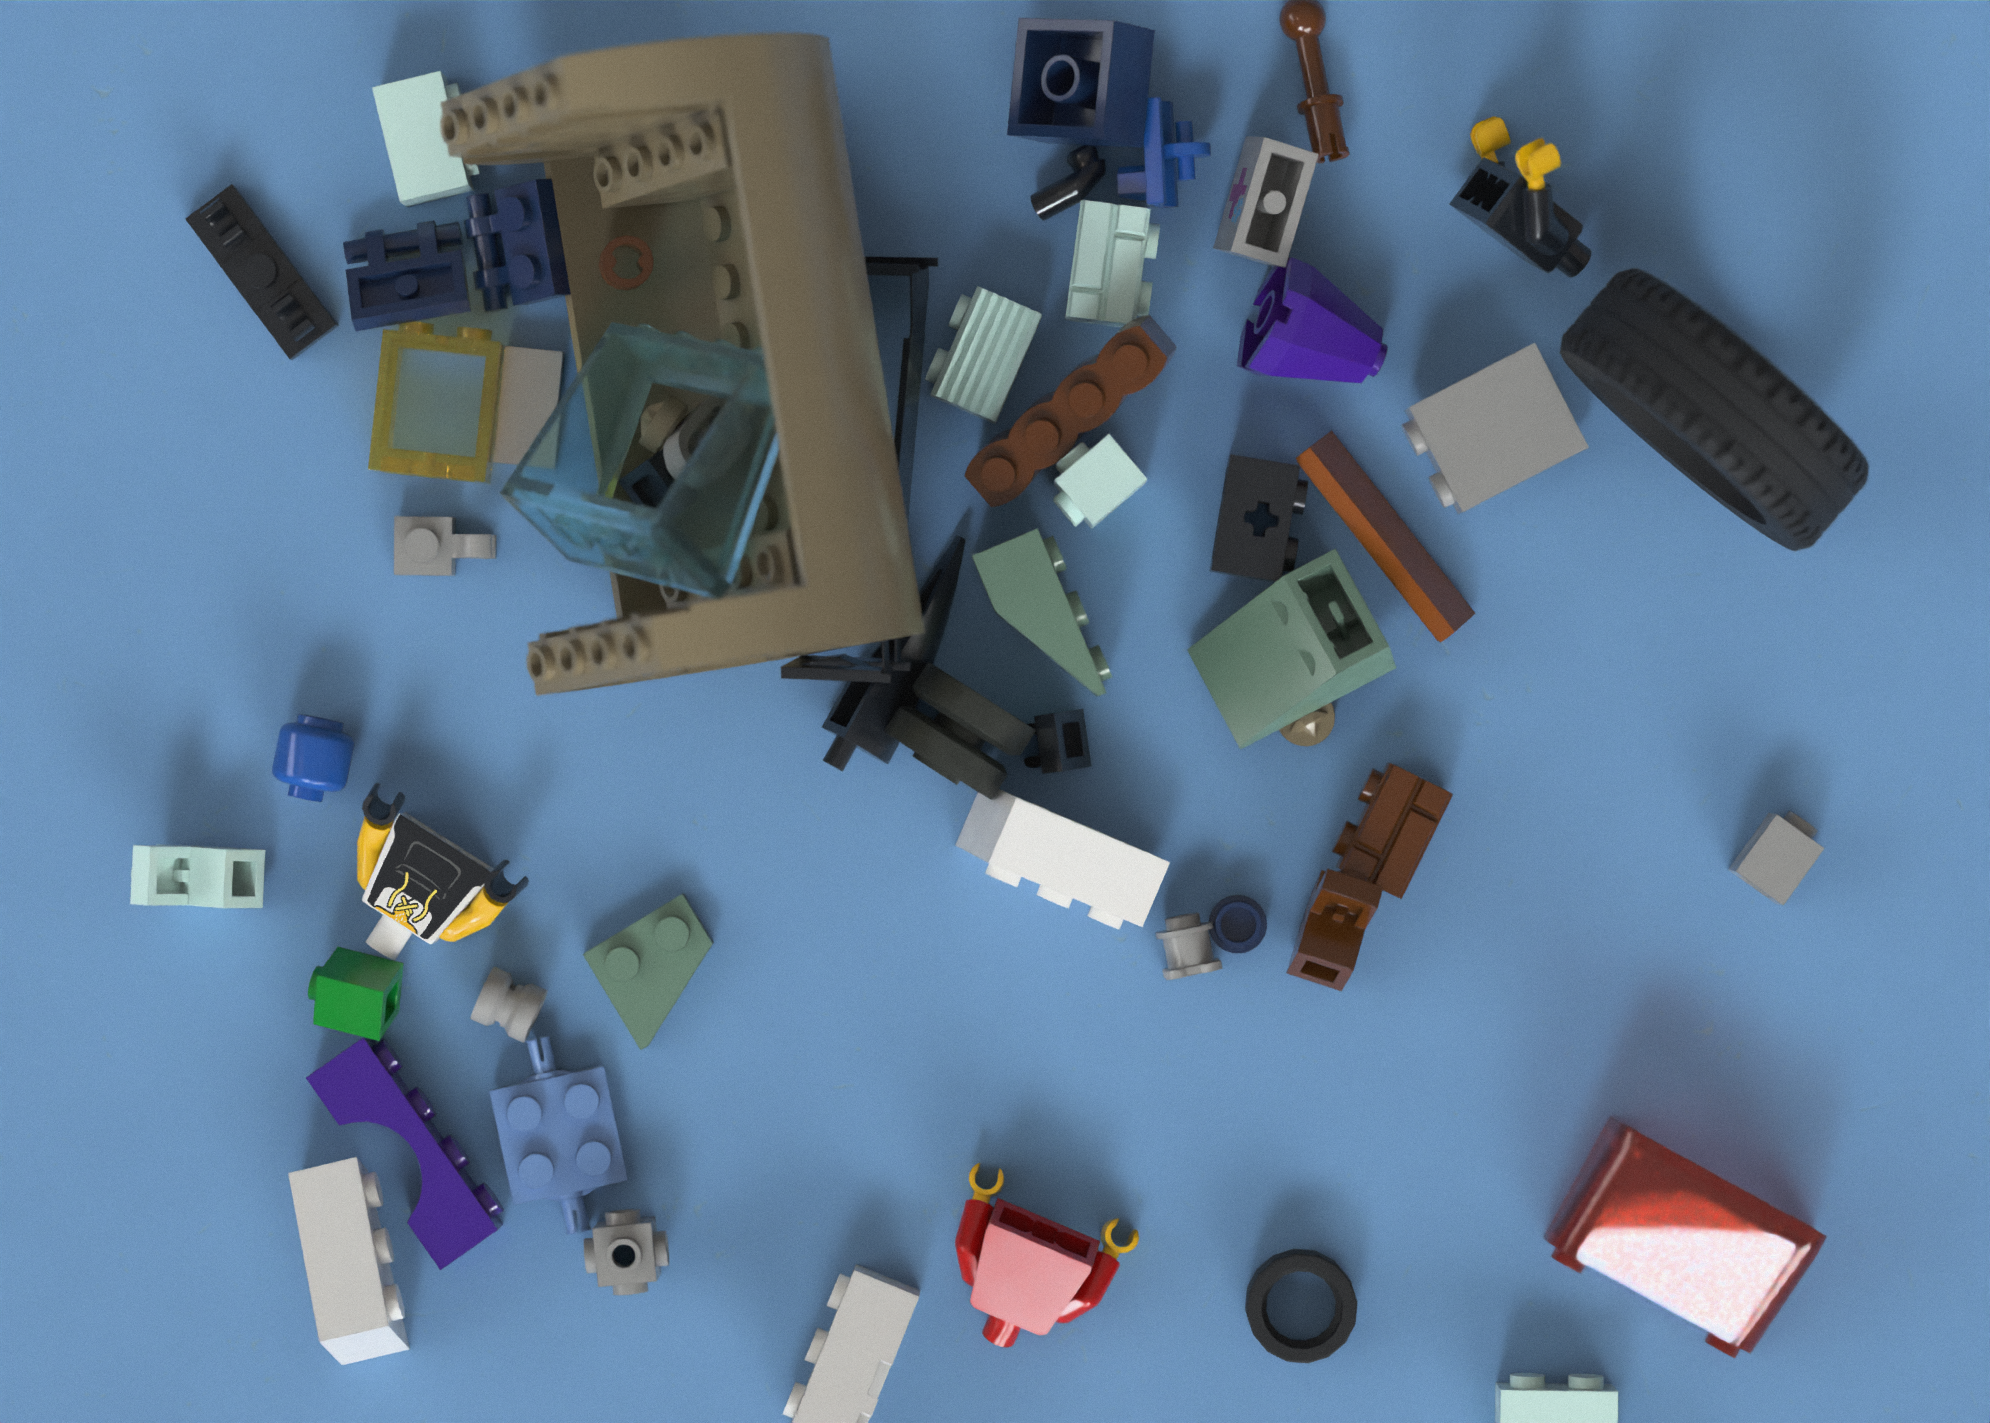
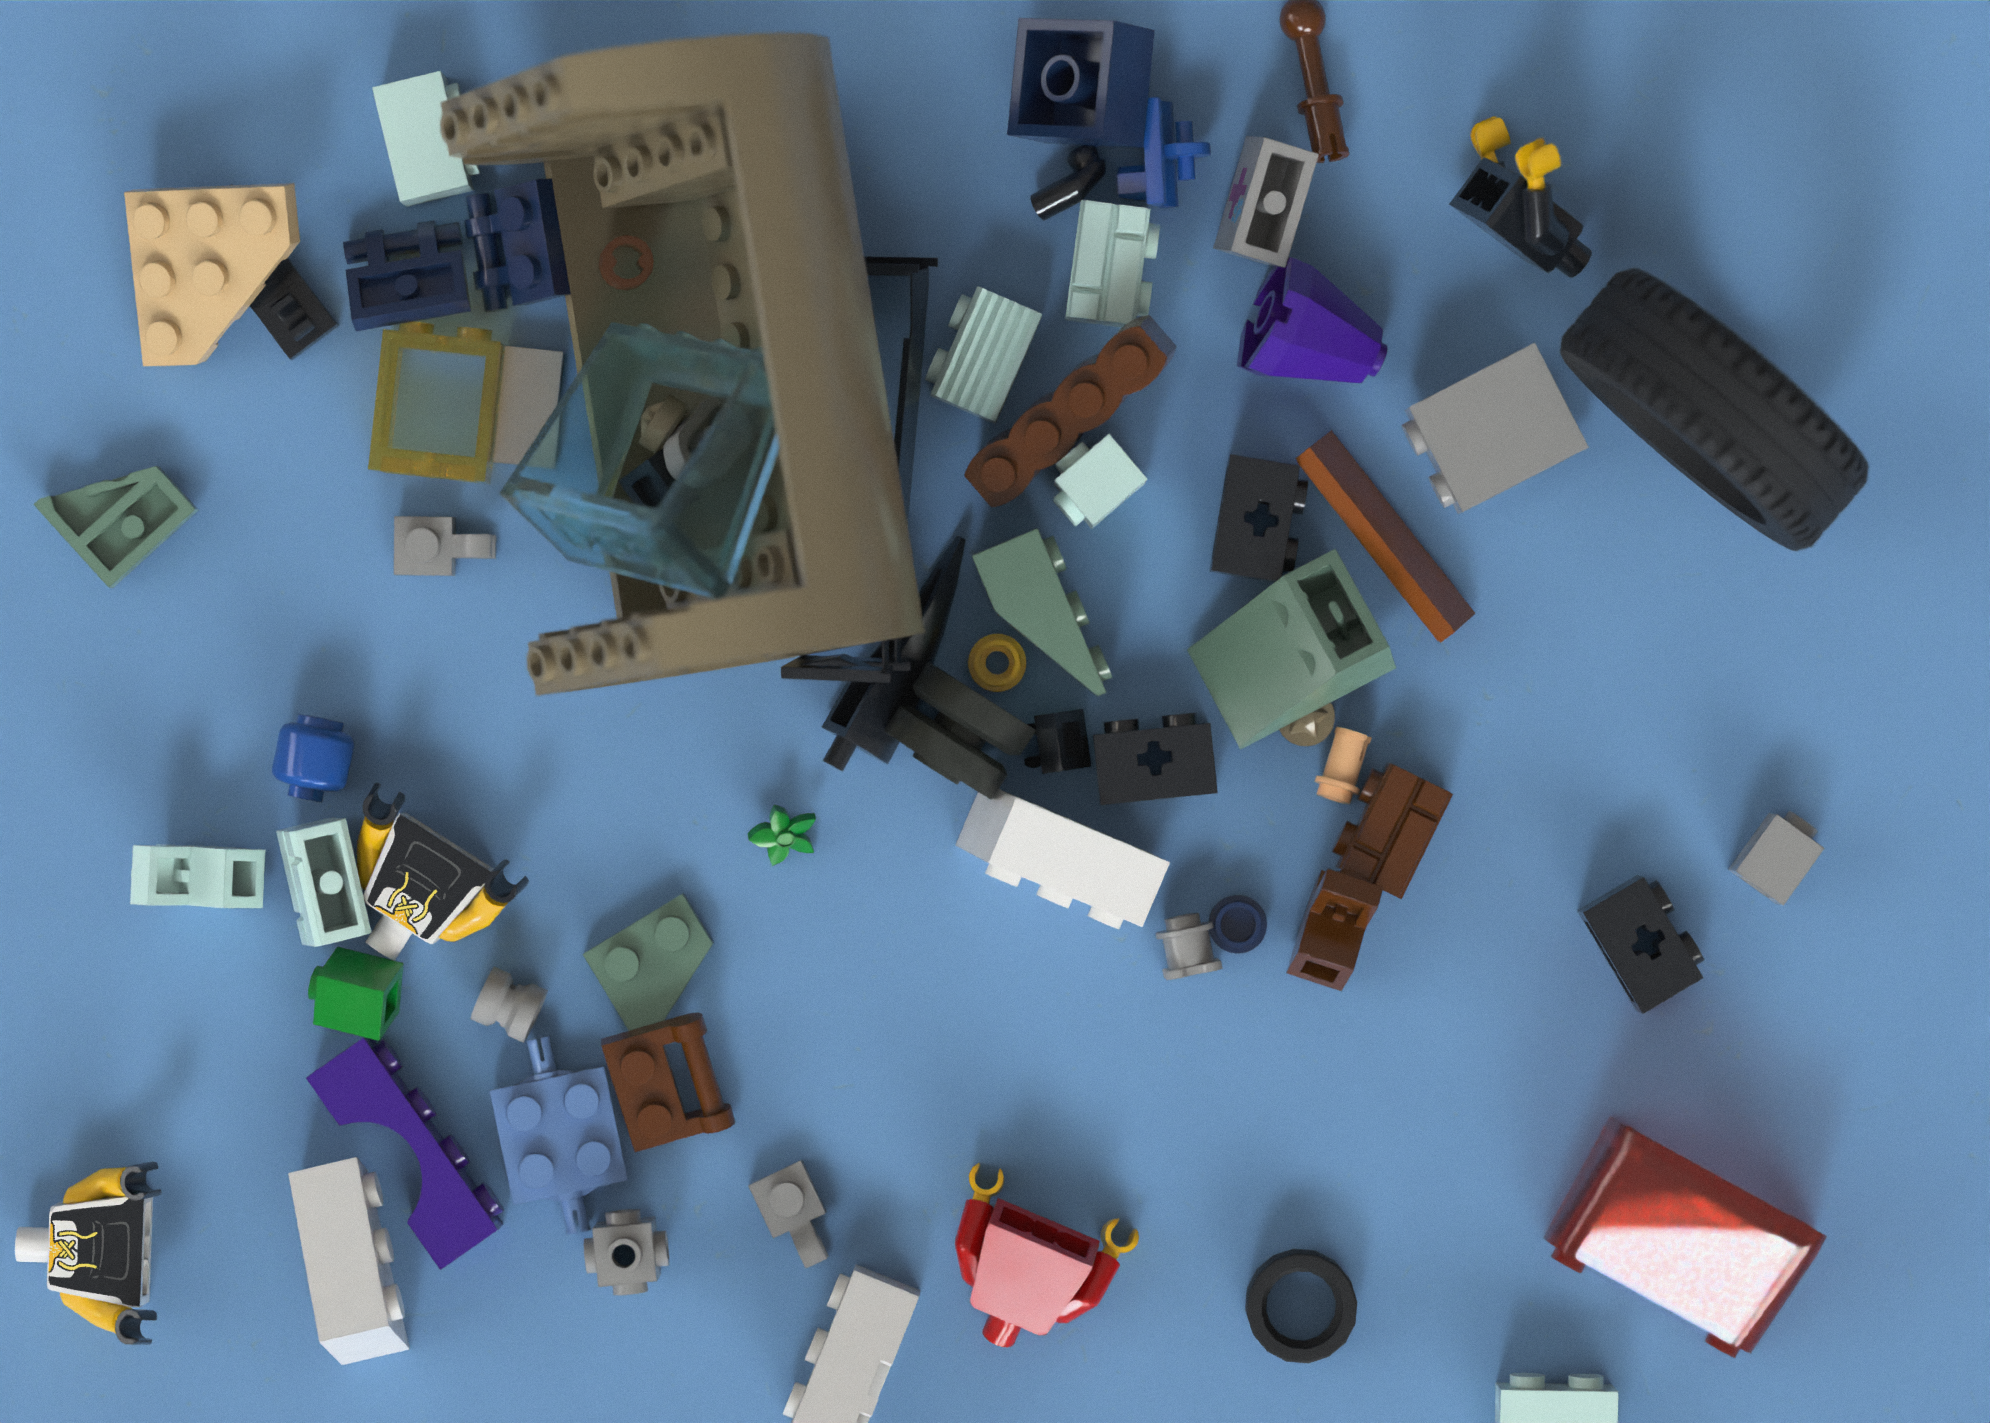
none -> torso [15,1161,162,1345]
none -> sand green wing [33,466,199,588]
none -> tan plate [124,183,300,366]
none -> light aqua brick [276,817,372,947]
none -> reddish brown plate [601,1012,736,1152]
none -> green plant [747,804,816,866]
none -> light grey plate [748,1160,829,1268]
none -> yellow plate [968,634,1026,692]
none -> black brick [1093,713,1218,805]
none -> light nougat pin [1314,727,1372,805]
none -> black brick [1577,875,1704,1014]

